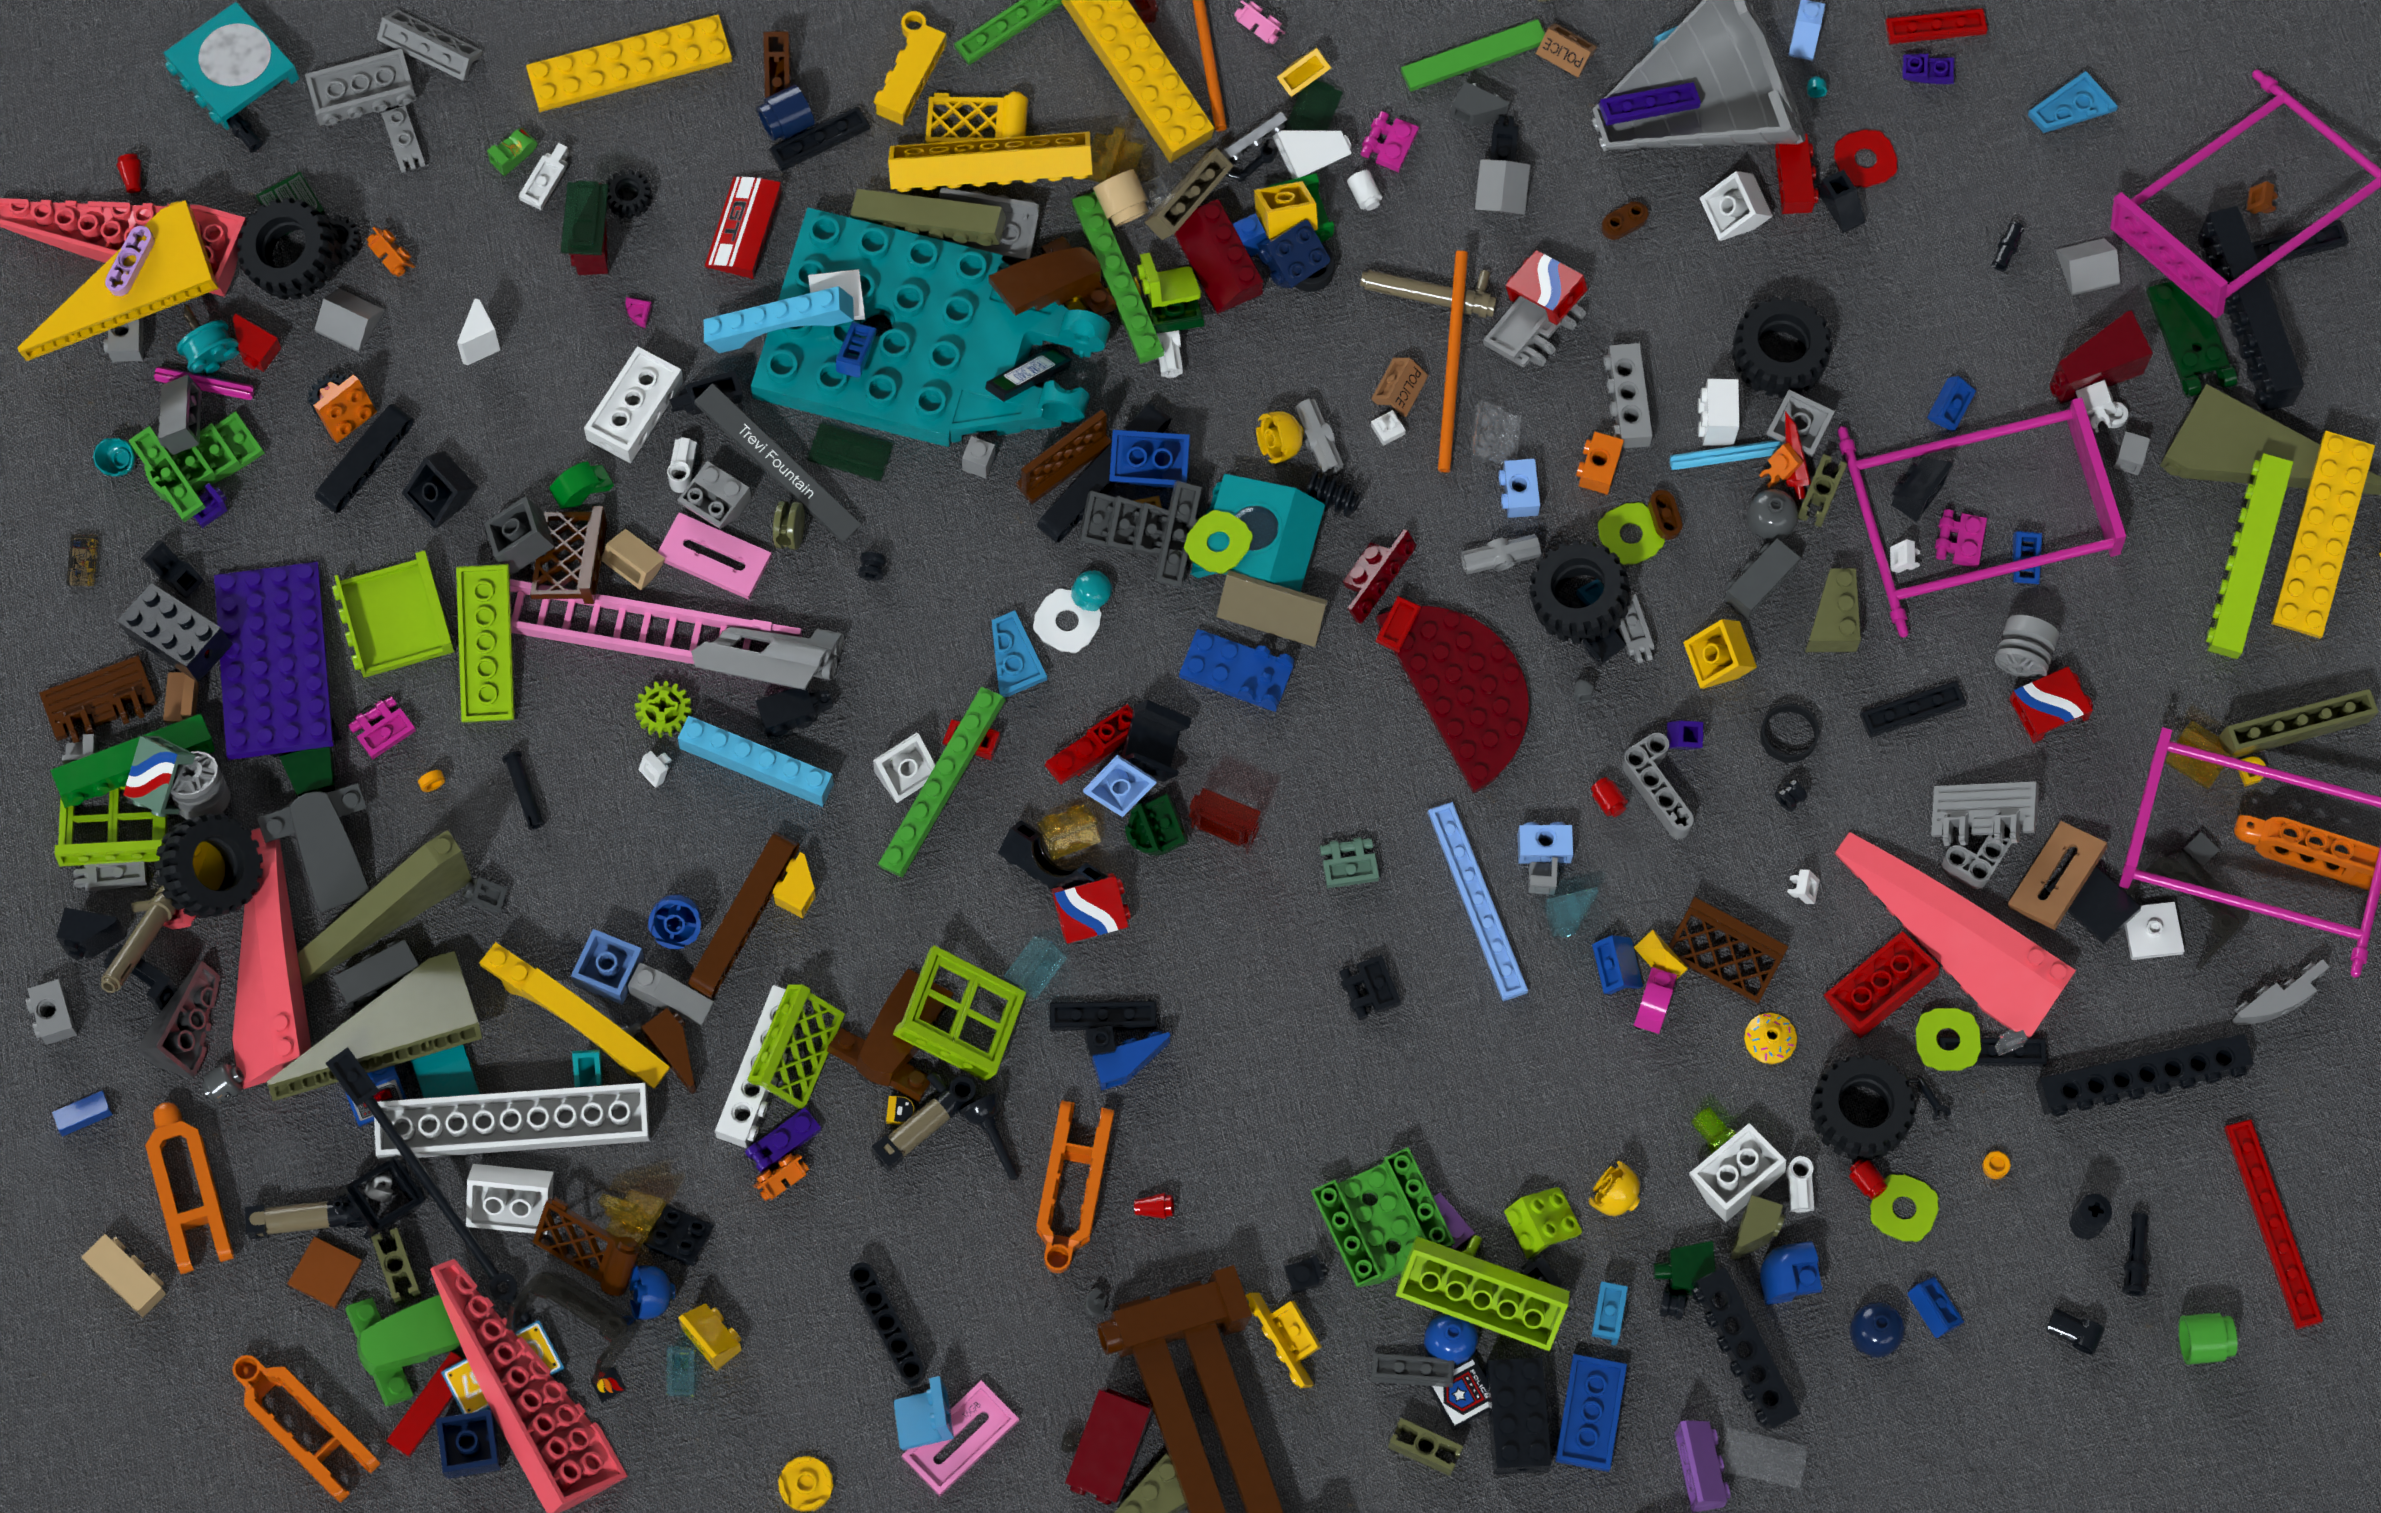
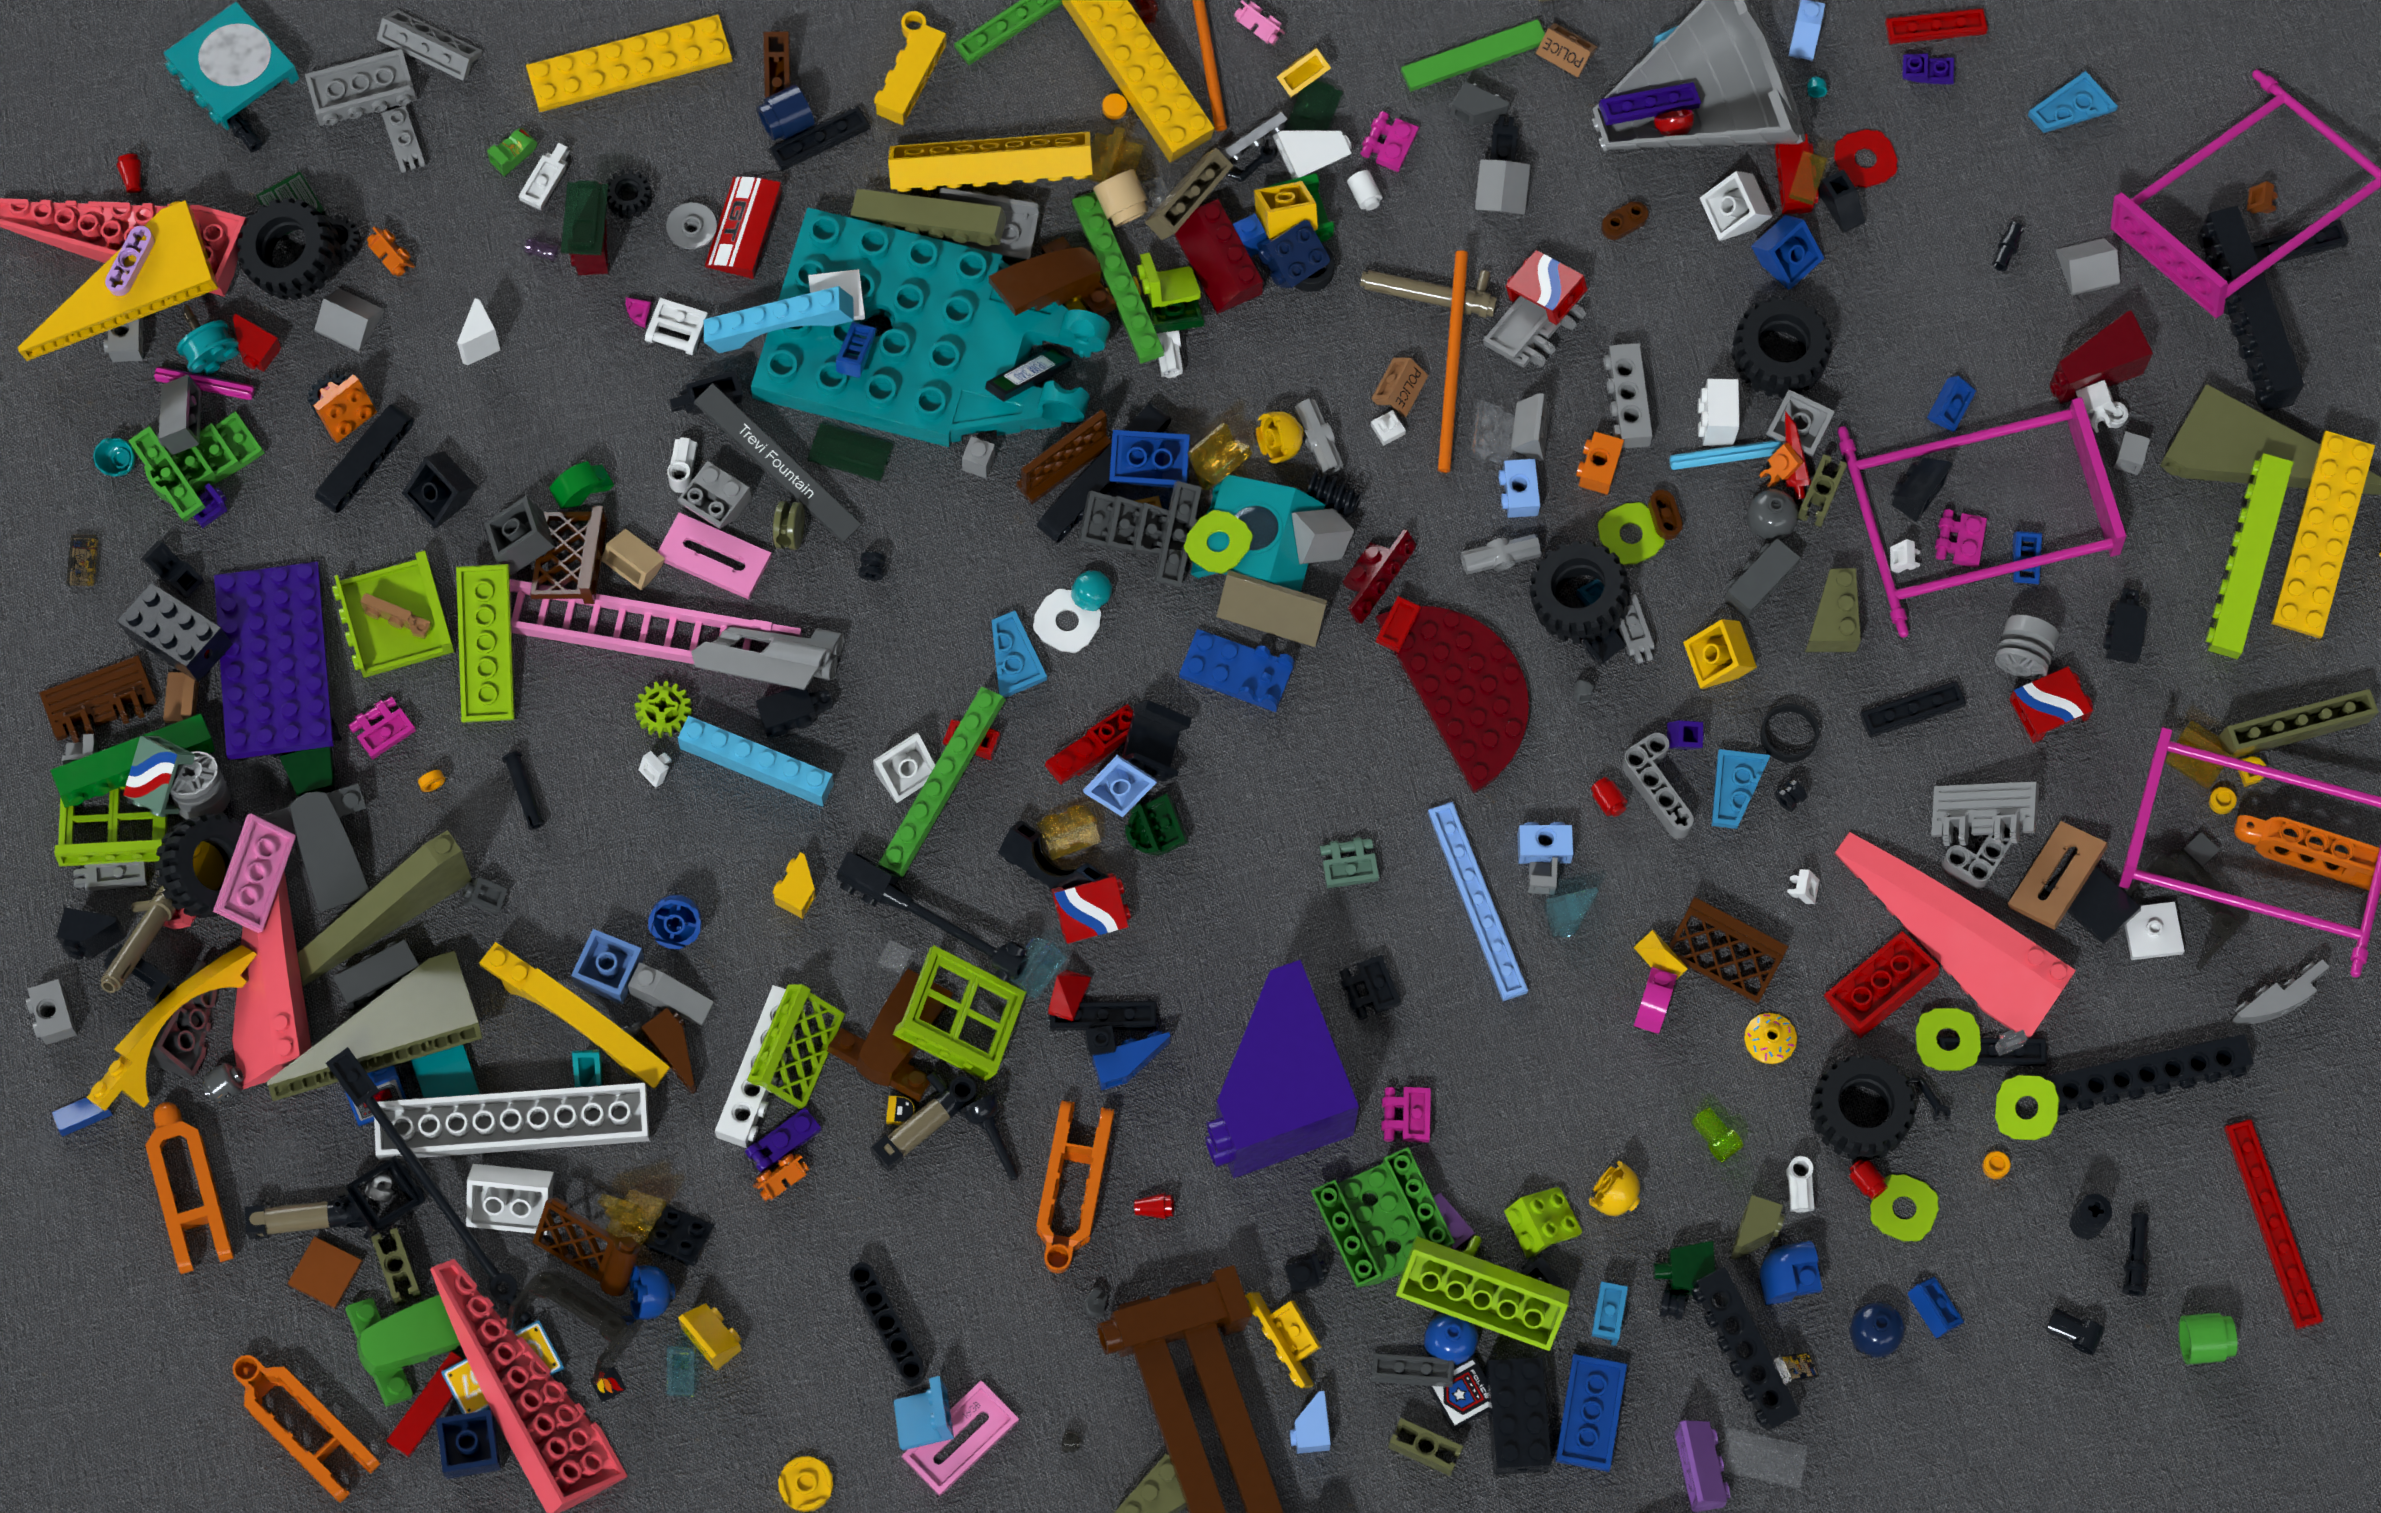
tan brick [81,1234,166,1318] -> none
white brick [584,346,684,463] -> none
reddish brown beam [688,831,800,998] -> none
yellow piece [925,92,1028,143] -> none
dark red slope [1065,1387,1153,1505] -> none
clear red window [1189,788,1261,854] -> none
blue panel [1592,935,1643,995] -> none
white slope [1689,1123,1786,1222] -> none
dark green hinge [2146,281,2237,397] -> none
none -> yellow slope [87,945,257,1111]
none -> bright pink tile [213,814,296,933]
none -> medium nougat hinge [360,593,432,639]
none -> clear purple pin [524,237,558,261]
none -> white plate [645,298,708,356]
none -> light grey dish [666,202,717,249]
none -> black bar [836,851,1029,982]
none -> clear plate [878,940,914,977]
none -> red slope [1048,970,1091,1021]
none -> light orange tile [1102,93,1127,120]
none -> clear yellow bracket [1188,423,1252,491]
none -> dark purple slope [1205,960,1359,1179]
none -> light blue slope [1289,1391,1331,1454]
none -> light grey slope [1292,509,1354,564]
none -> dark pink plate [1381,1087,1431,1143]
none -> light grey slope [1511,393,1549,461]
none -> red piece [1654,110,1694,136]
none -> dark azure wing [1711,749,1771,829]
none -> blue slope [1751,215,1824,290]
none -> tile [1773,1352,1820,1385]
none -> clear yellow tile [1789,151,1827,205]
none -> lime piece [1995,1075,2059,1140]
none -> black hinge [2103,588,2147,664]
none -> yellow tile [2209,787,2237,814]

